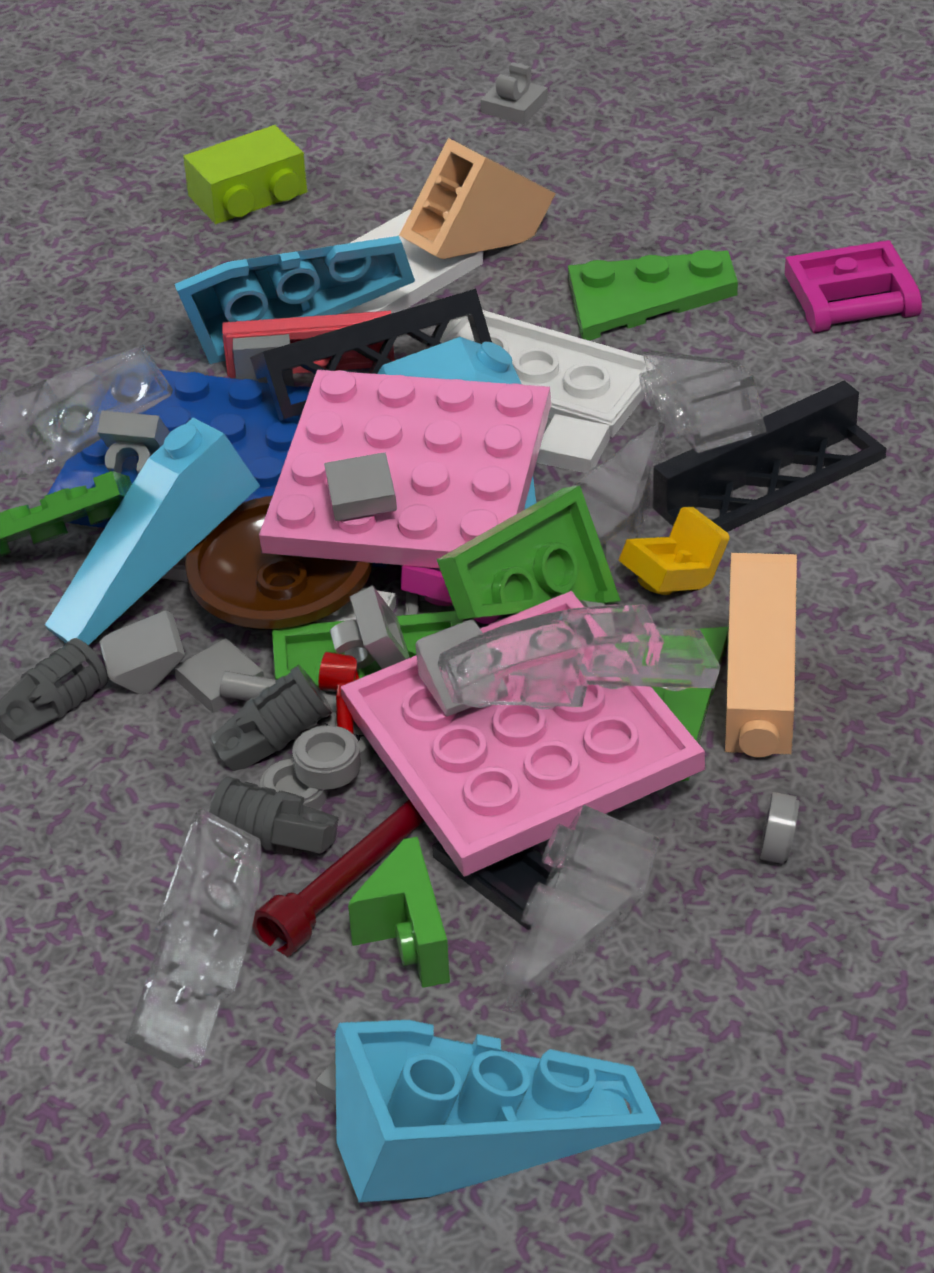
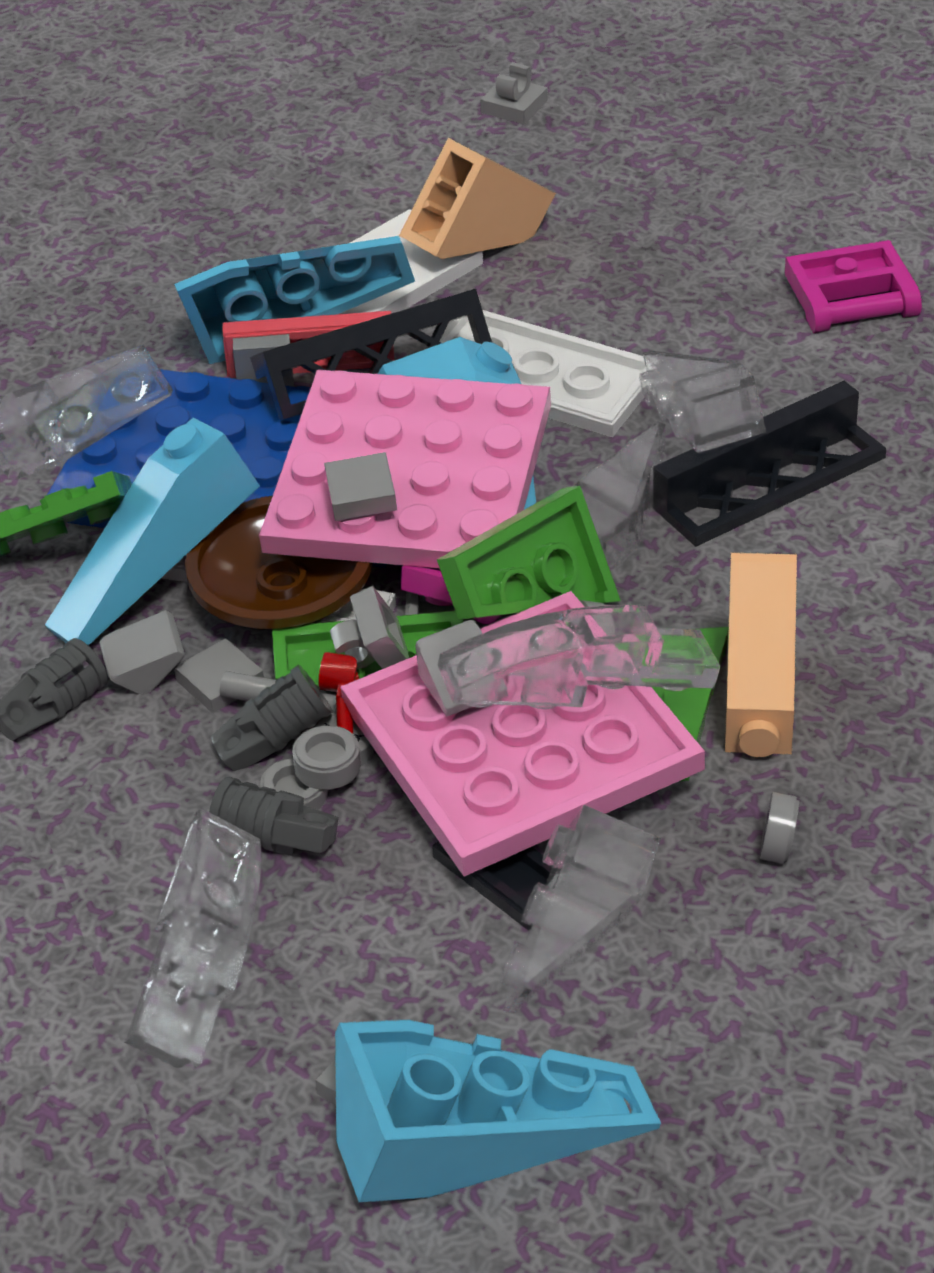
light grey tile [97,410,170,474] -> none
lime brick [183,125,307,225] -> none
dark red piece [251,799,425,957] -> none
bright green slope [348,836,450,988] -> none
white tile [536,414,610,474] -> none
bright green wing [568,250,738,341] -> none
yellow bracket [618,507,729,595] -> none

